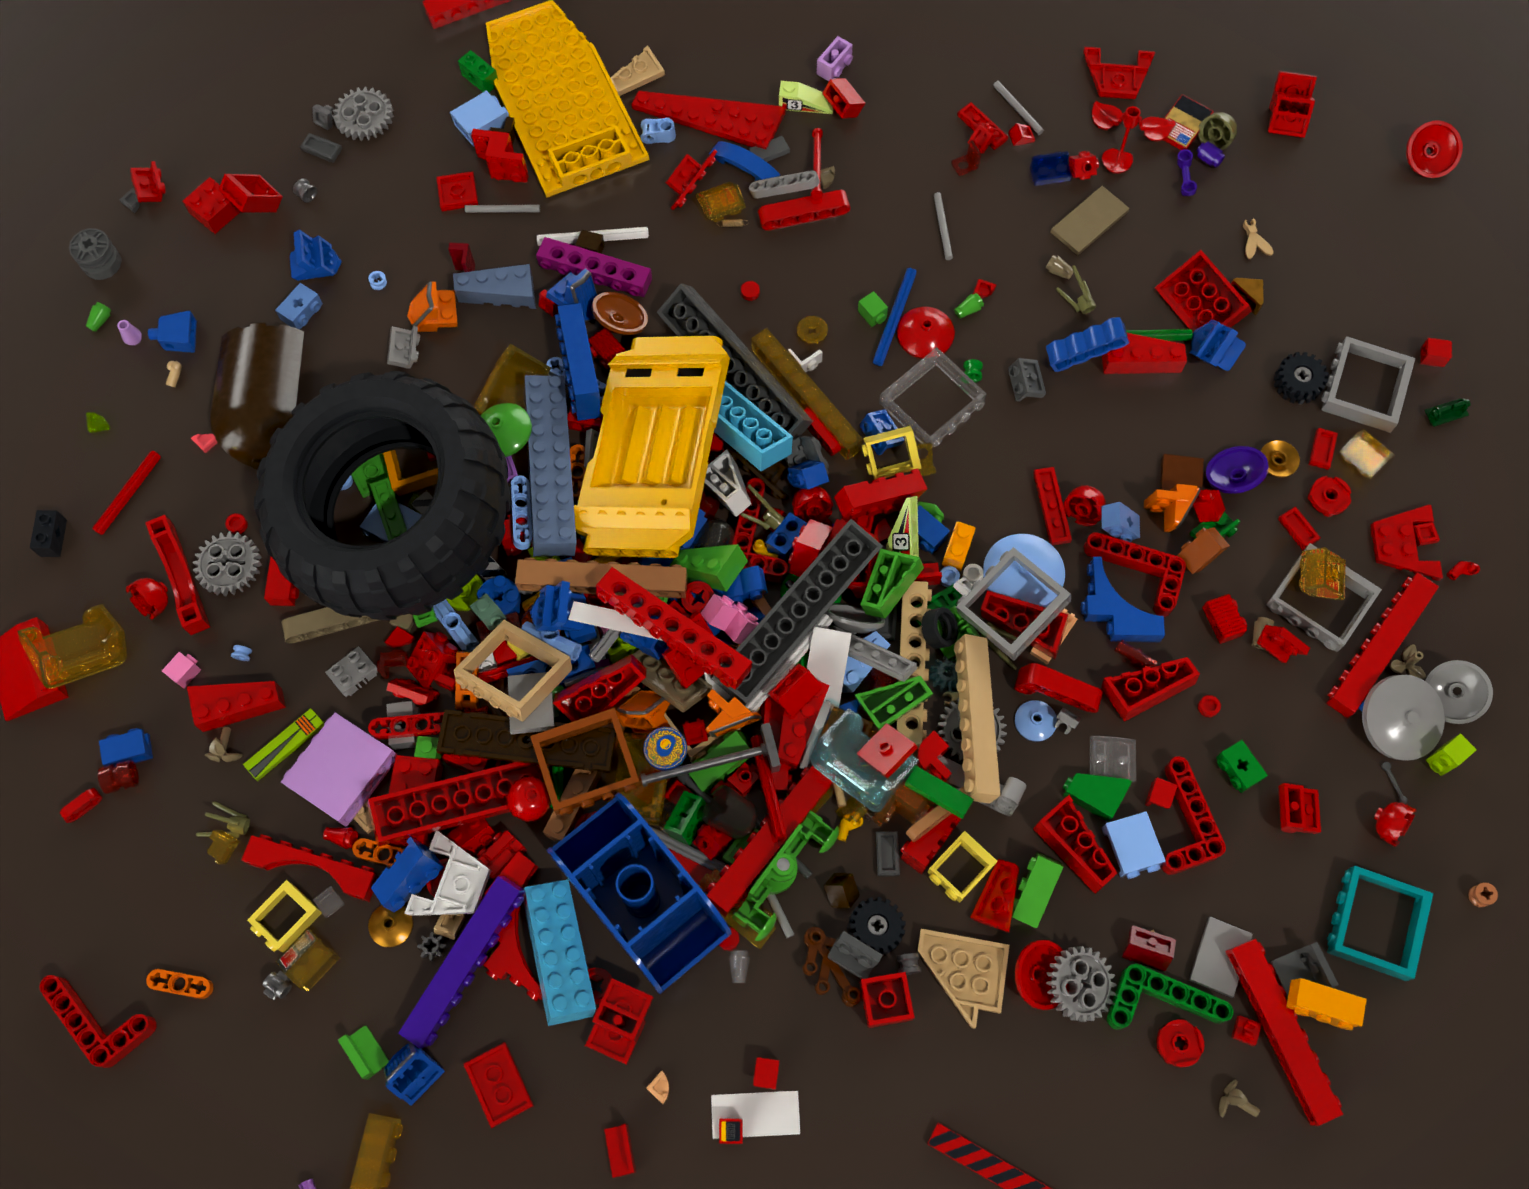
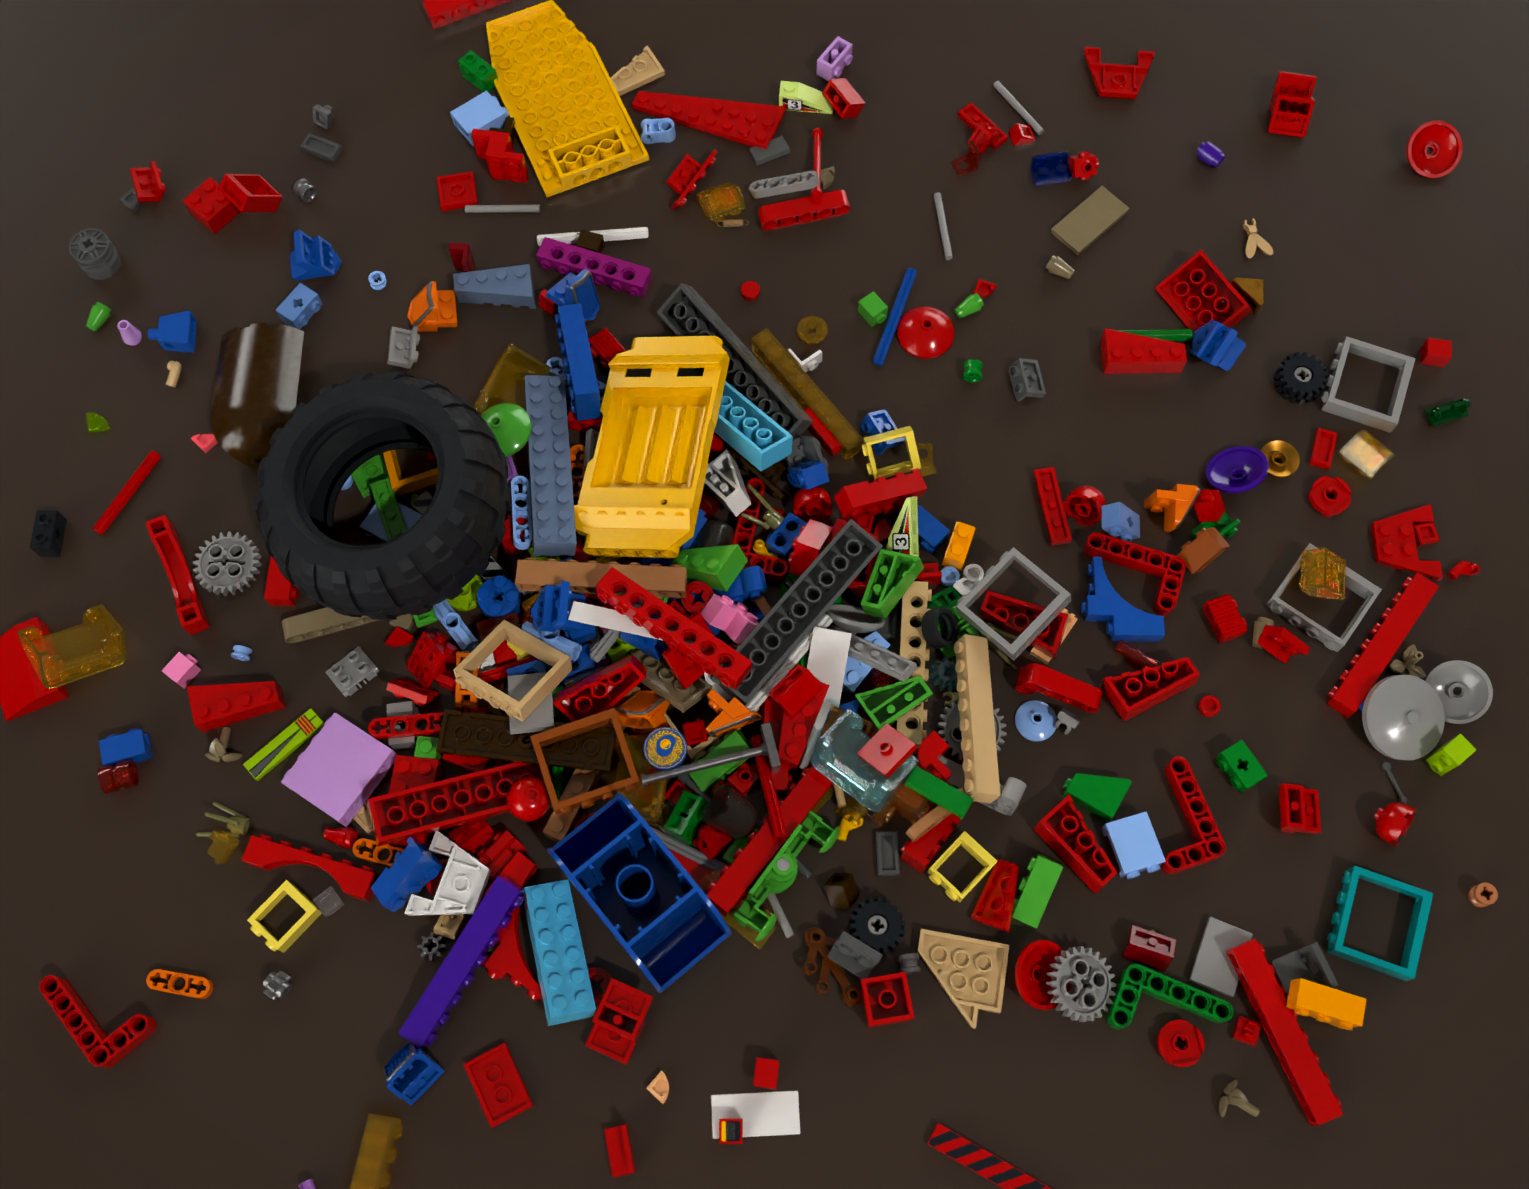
red beam [60,788,102,823] -> none
red cylinder [126,577,168,620] -> none
red tile [225,513,248,534] -> none
clear yellow slope [276,928,340,992] -> none
light grey gear [333,87,394,141] -> none
bright green panel [338,1026,389,1080] -> none
pearl gold dish [368,905,413,947] -> none
clear red bracket [377,650,409,679] -> none
sand green bracket [470,593,506,631] -> none
dark orange dish [591,292,648,335] -> none
blue slope [708,141,780,181] -> none
red tile [719,927,739,951] -> none
clear cone [728,950,750,983] -> none
clear window [879,348,987,450] -> none
bright green arm [918,501,944,523] -> none
light blue dish [983,534,1065,607] -> none
blue brick [1046,317,1129,372] -> none
olive plant [1056,265,1096,314] -> none
clear slope [1090,736,1136,783] -> none
red plant [1092,101,1176,174] -> none
red panel [1145,777,1178,809] -> none
reddish brown tile [1160,454,1204,491] -> none
tile [1163,94,1214,150] -> none
dark purple bar [1177,149,1197,196] -> none
olive cylinder [1198,112,1237,150] -> none
red tile [1278,506,1321,550] -> none

